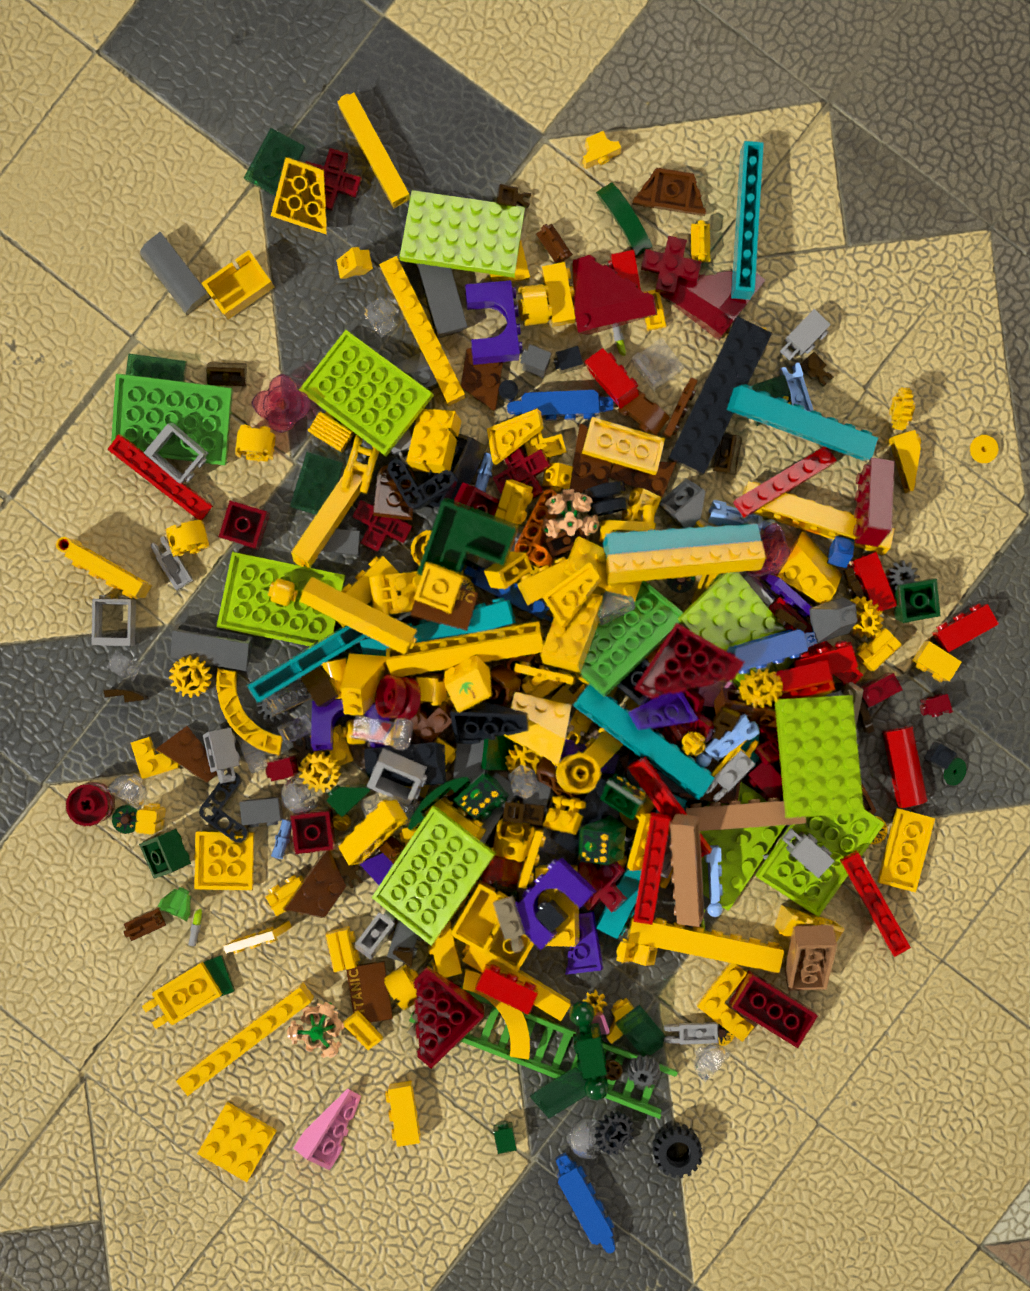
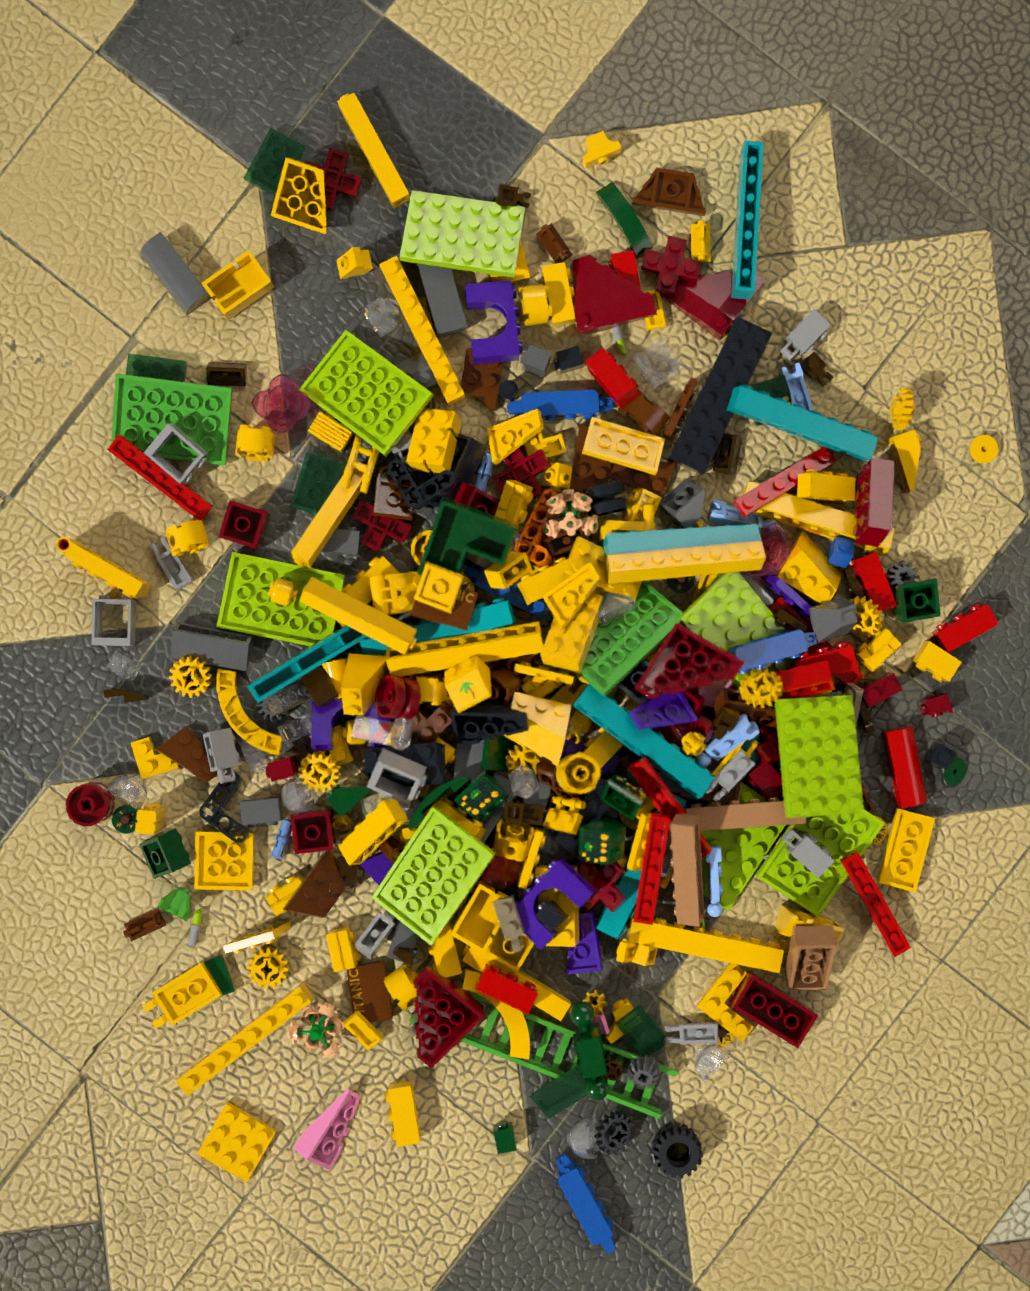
none -> yellow gear [246,946,290,990]
none -> yellow brick [797,470,856,502]

